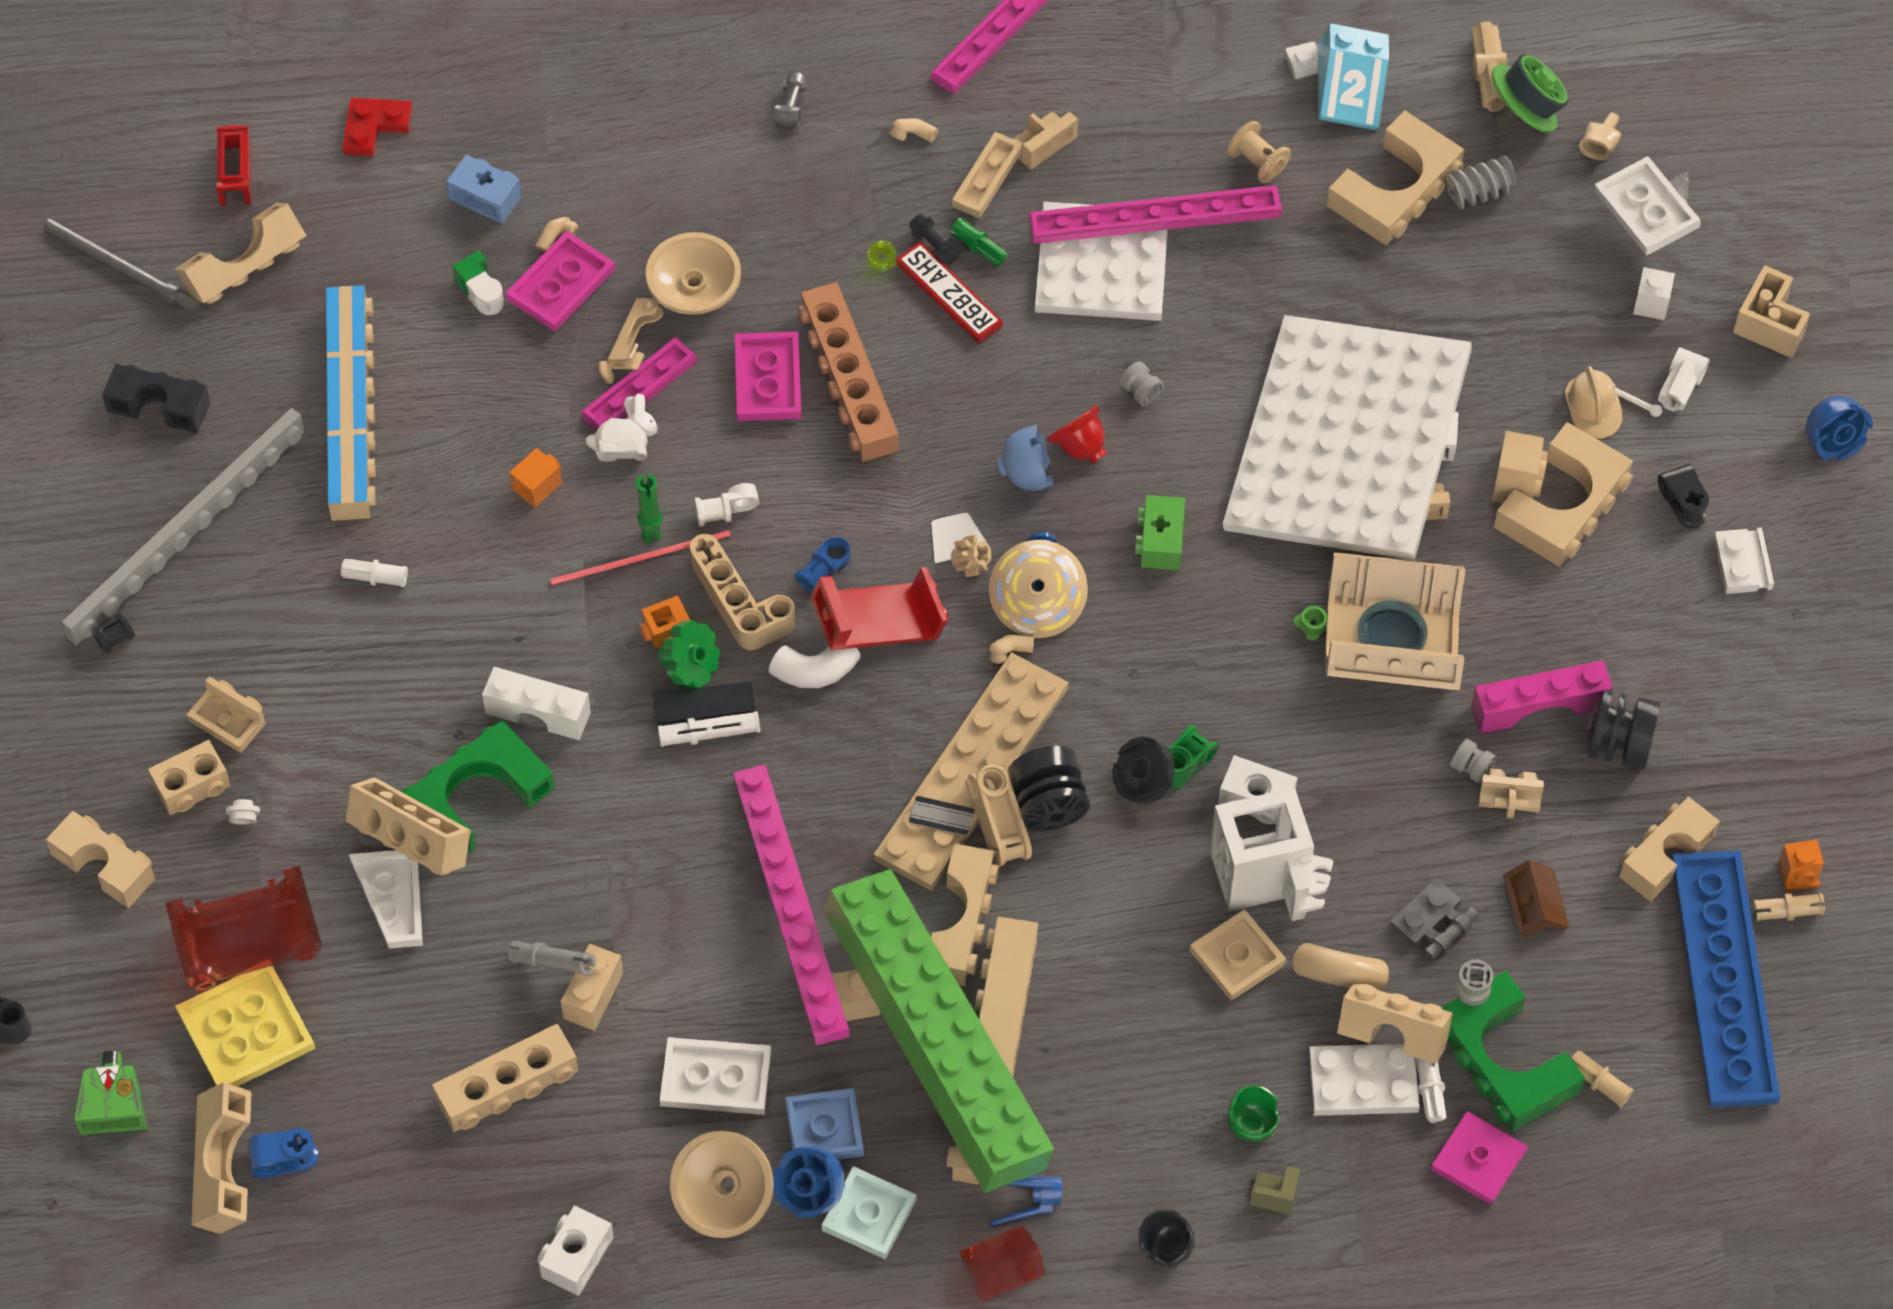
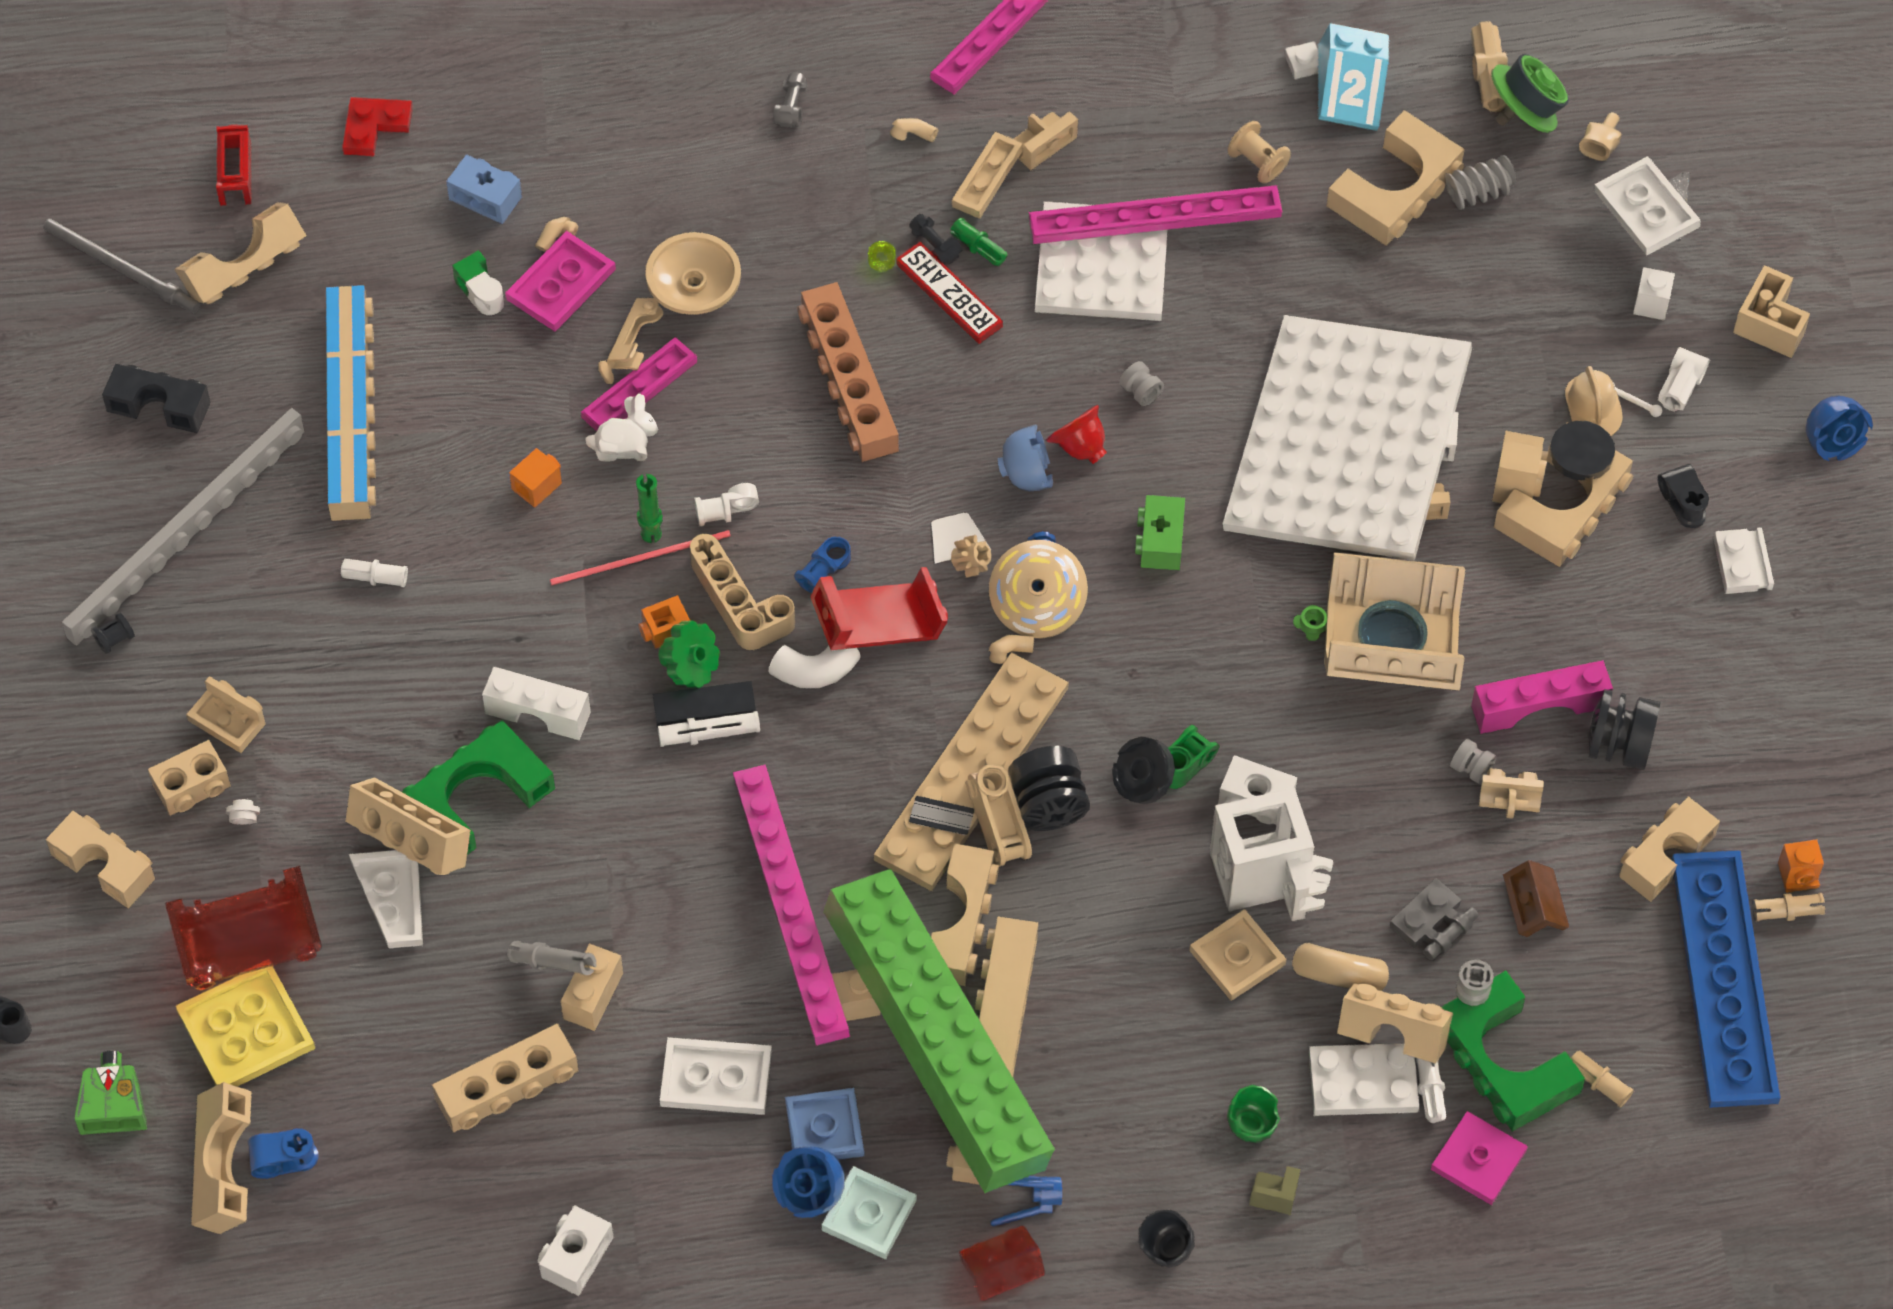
tan dish [670,1131,774,1238] -> none
dark pink plate [735,332,801,421] -> none
none -> black tile [1549,421,1615,481]

